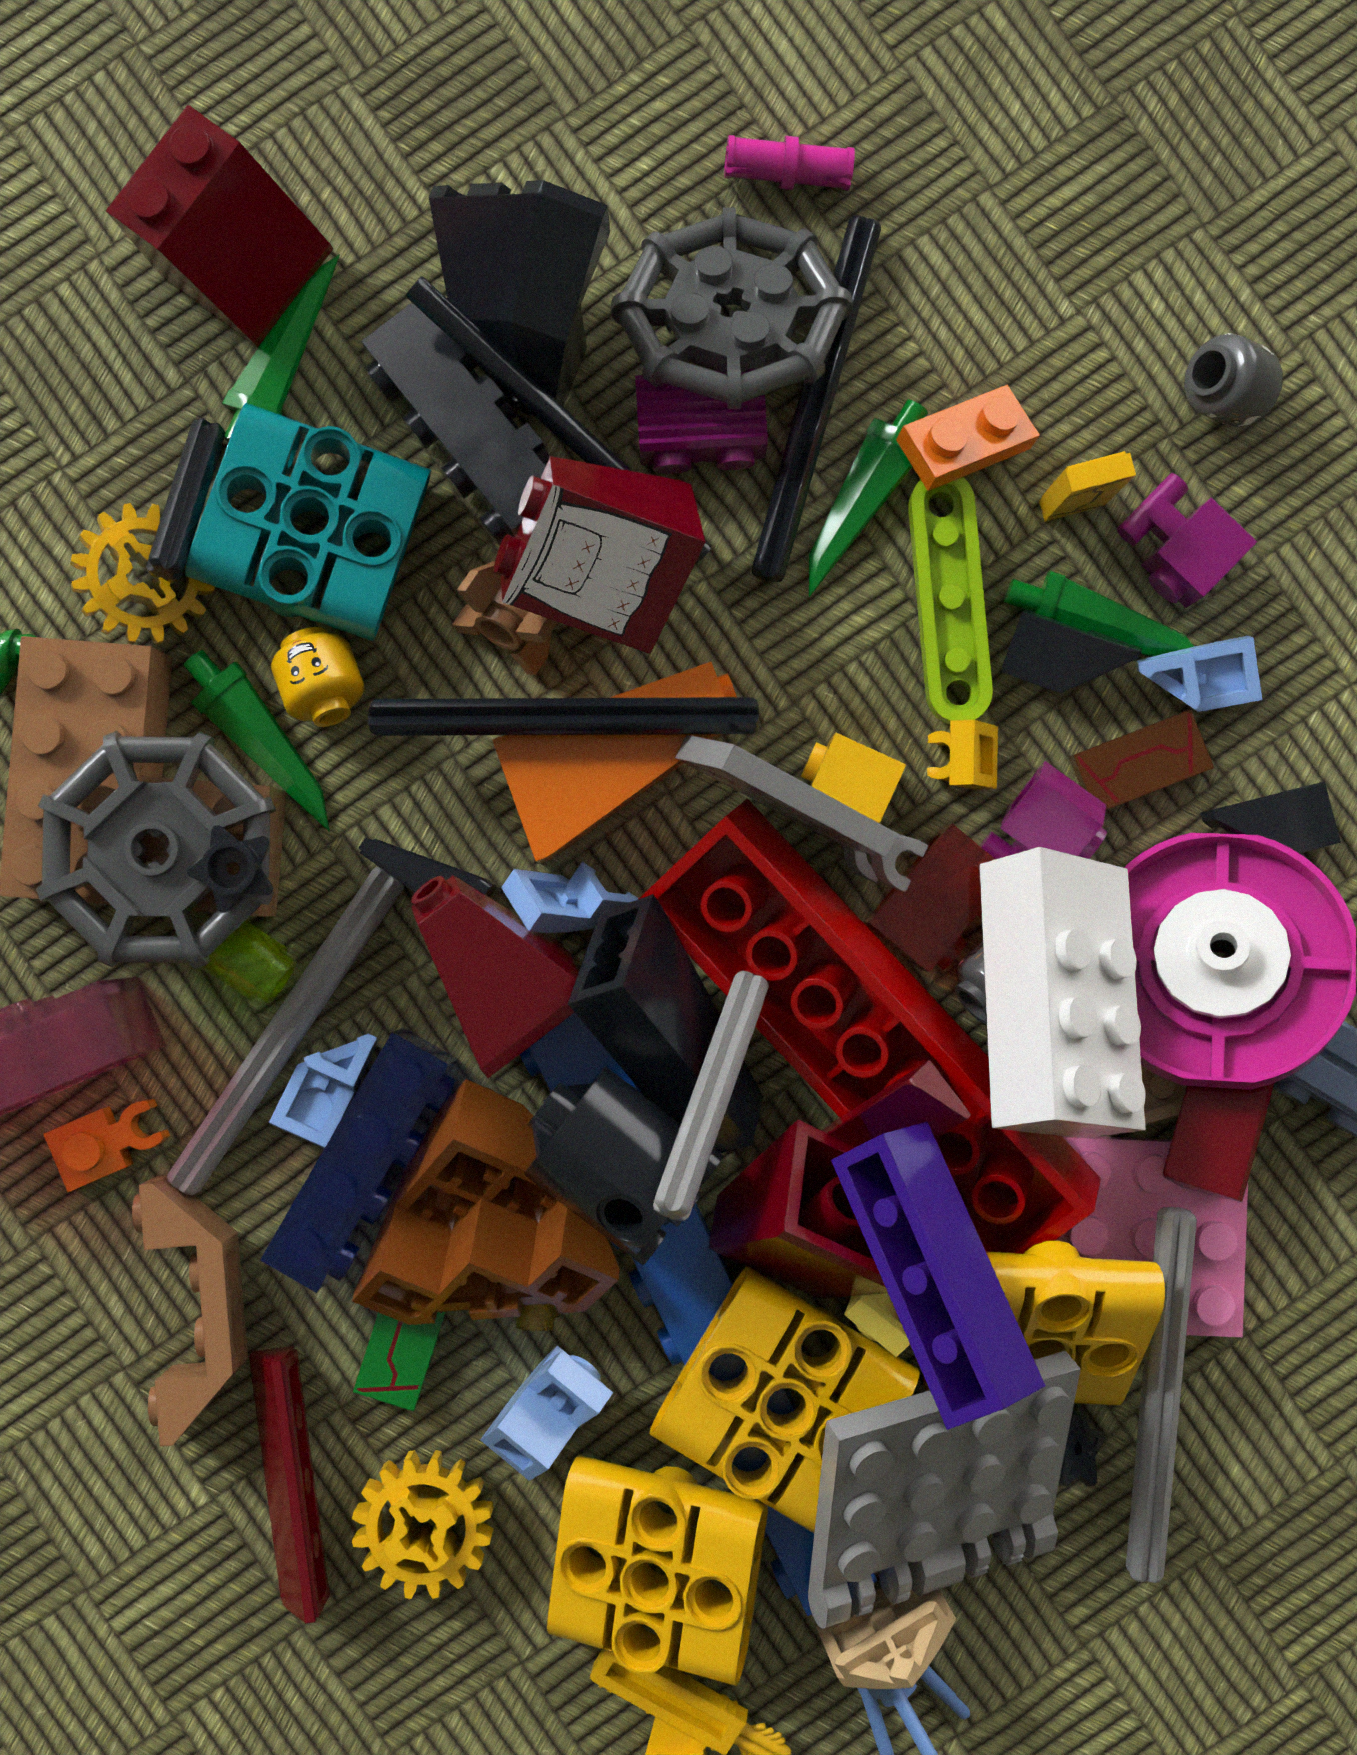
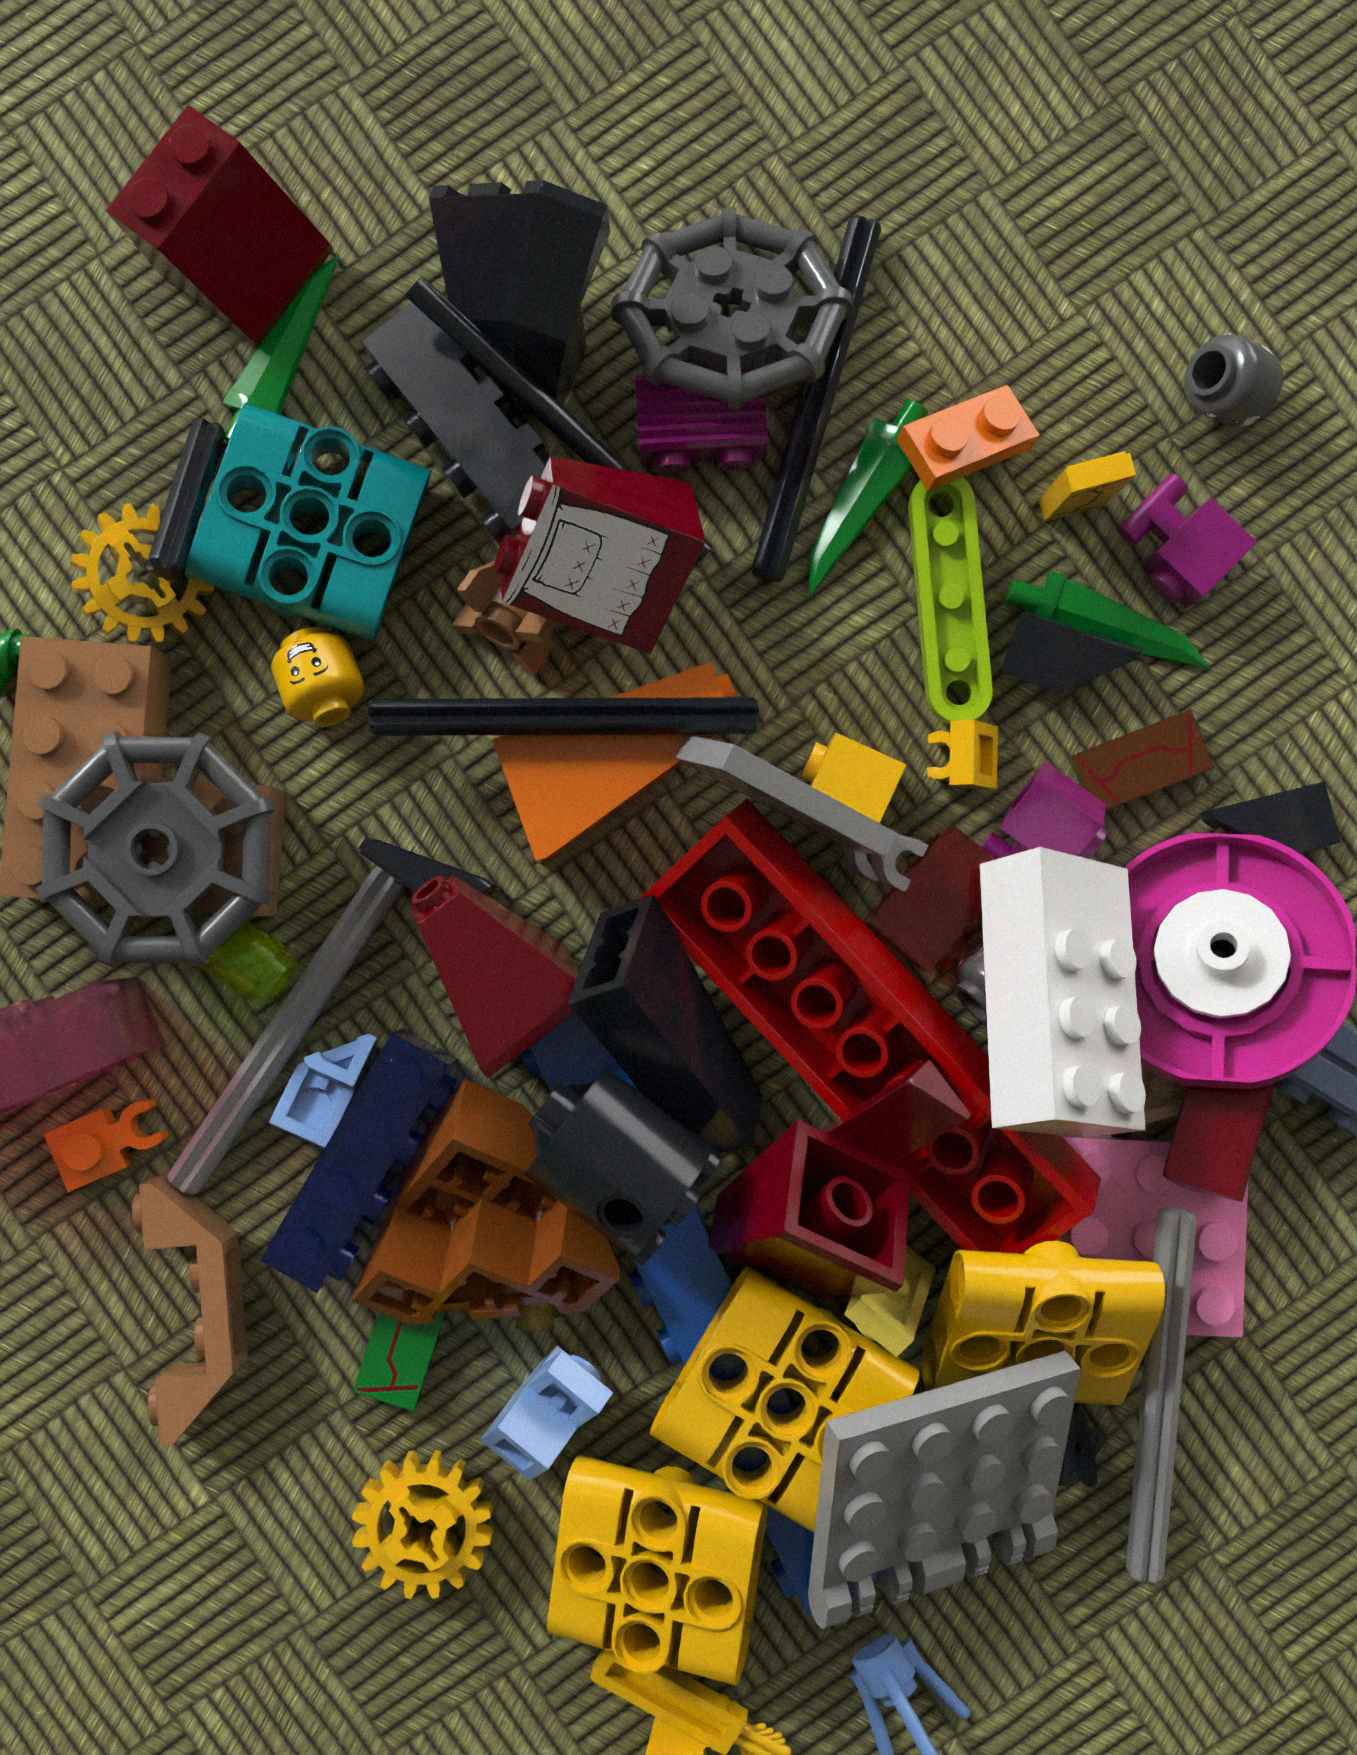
green bar [183,650,330,832] -> none
black plate [187,825,273,913] -> none
dark red slope [249,1346,330,1624] -> none
light blue slope [501,862,639,933] -> none
light grey axle [653,971,769,1221] -> none
dark pink pin [724,135,855,191] -> none
tan slope [816,1587,956,1689] -> none
dark purple brick [831,1121,1046,1430] -> none
light blue slope [1136,636,1262,712] -> none

